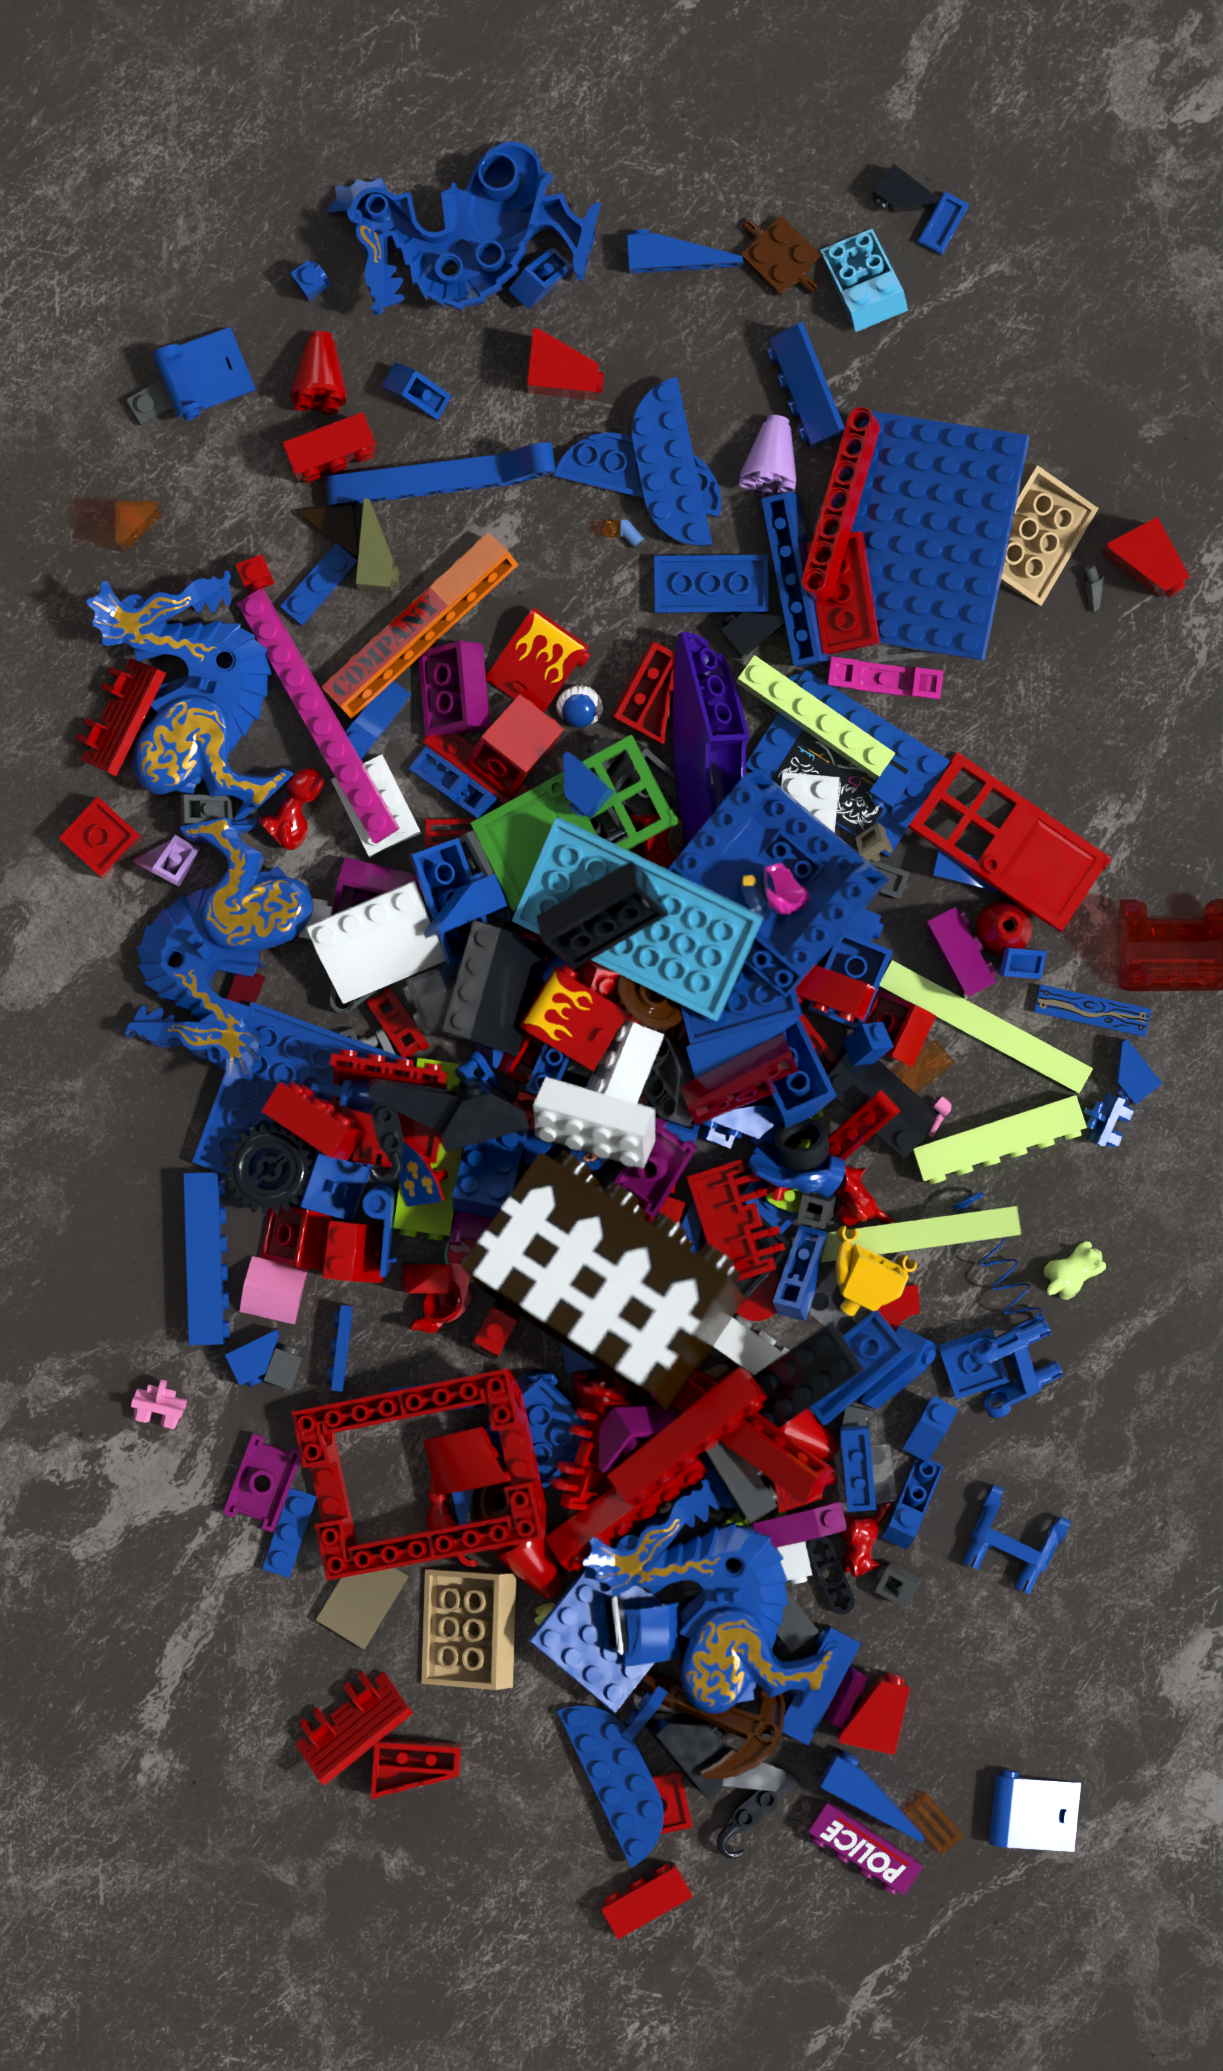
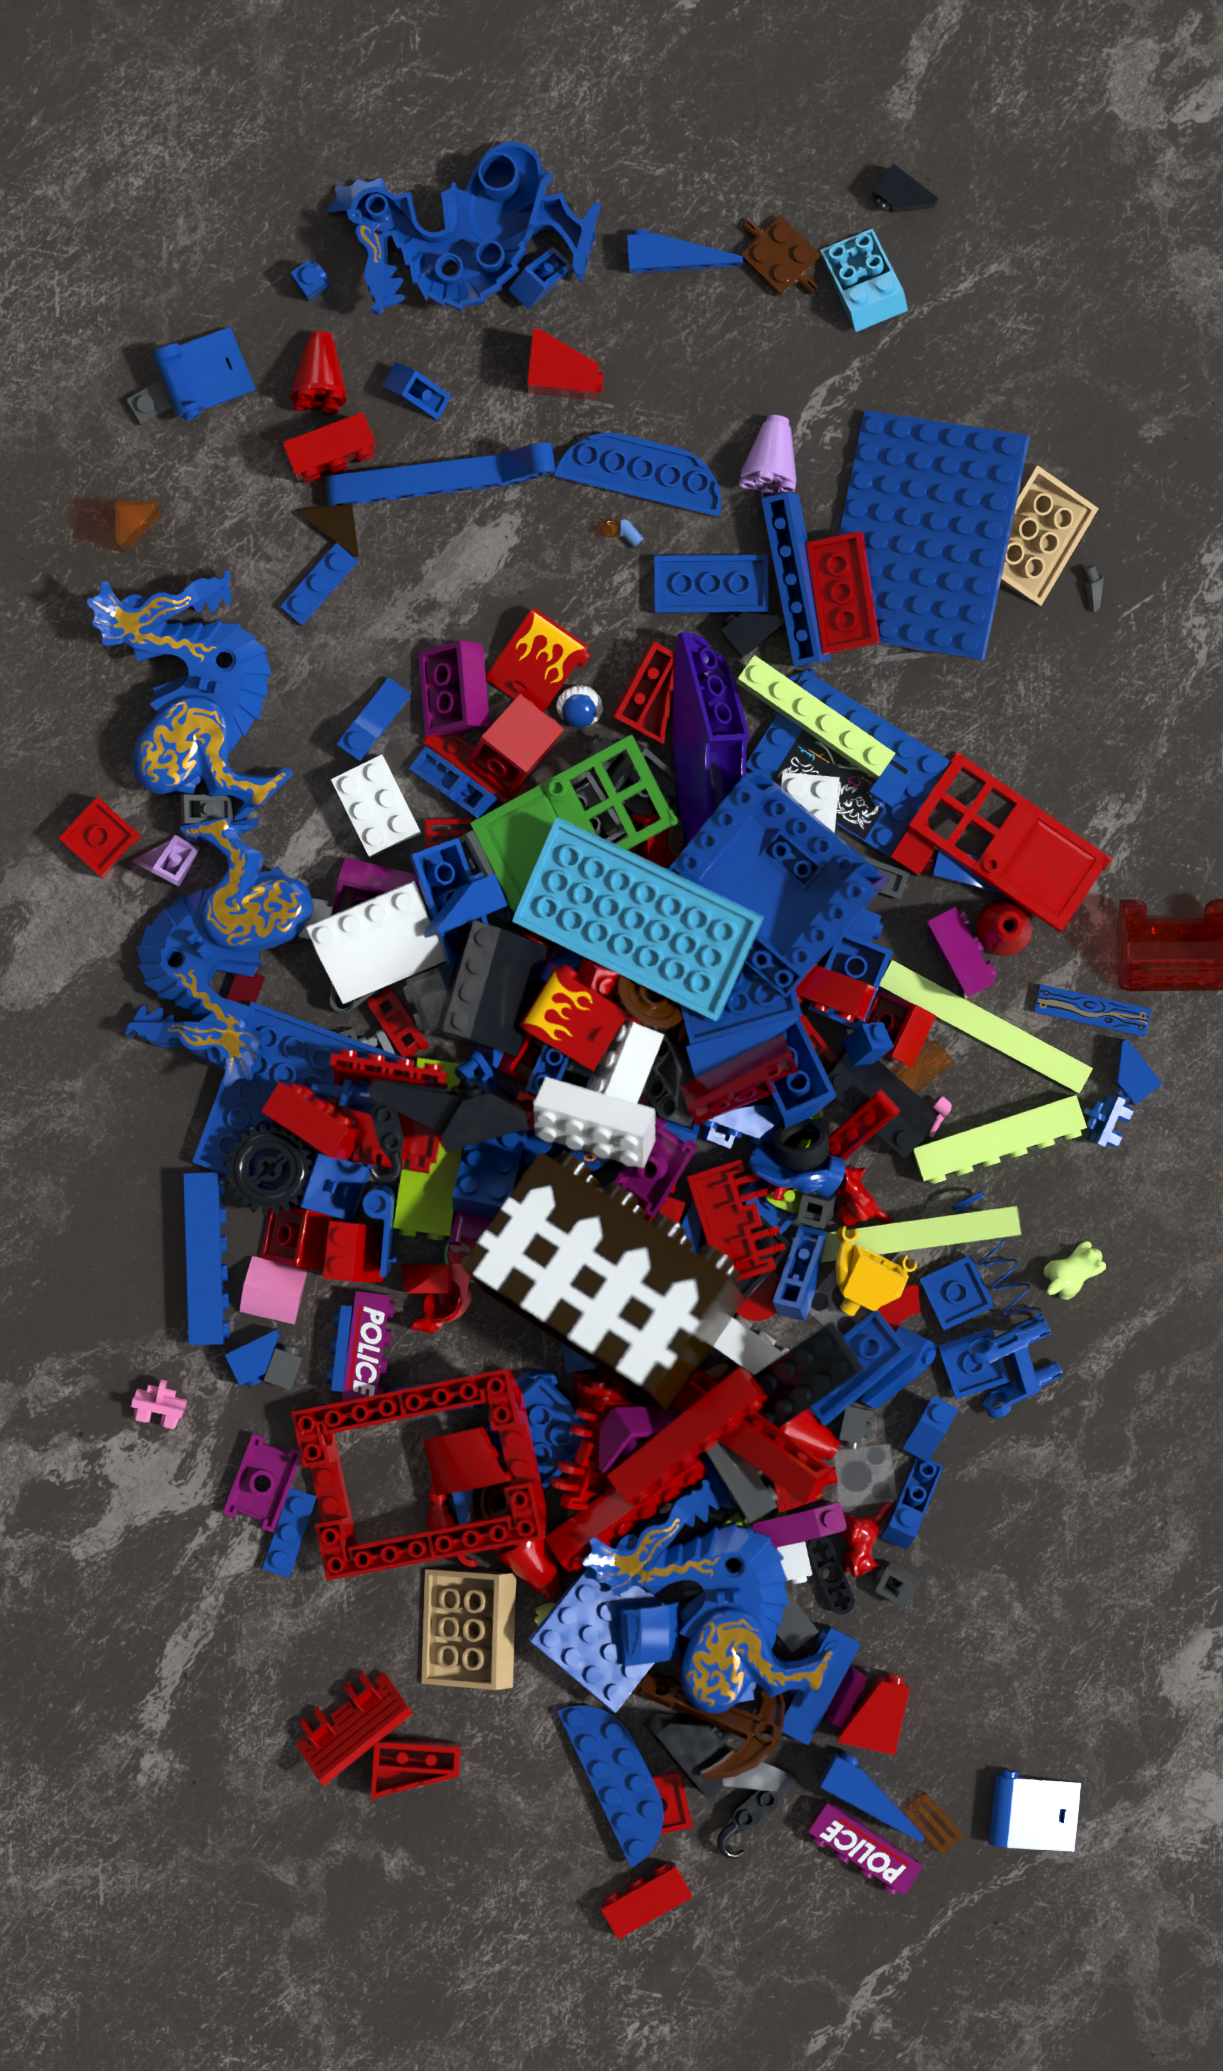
red hinge [75,658,166,776] -> none
red brick [236,554,275,595] -> none
dark pink plate [237,588,400,844] -> none
red animal [257,767,324,851] -> none
dark tan tile [316,1568,409,1650] -> none
orange brick [322,532,518,720] -> none
olive slope [356,498,400,593] -> none
blue shield [399,1141,448,1207] -> none
red torso [471,1300,520,1360] -> none
black slope [536,861,669,969] -> none
blue slope [563,751,614,818] -> none
black tile [603,1594,628,1654] -> none
blue plate [622,1686,668,1741] -> none
blue plate [632,377,712,546] -> none
piece [739,863,810,920] -> none
blue slope [766,322,845,448] -> none
red beam [802,407,880,601] -> none
dark pink slope [827,656,944,699] -> none
blue plate [841,1425,876,1512] -> none
dark tan tile [856,822,893,862] -> none
blue tile [917,191,970,256] -> none
blue connector [962,1484,1071,1595] -> none
blue slope [998,947,1047,979] -> none
red slope [1102,517,1190,598] -> none
none -> magenta brick [341,1290,395,1402]
none -> red slope [889,819,935,877]
none -> blue plate [919,1255,995,1331]

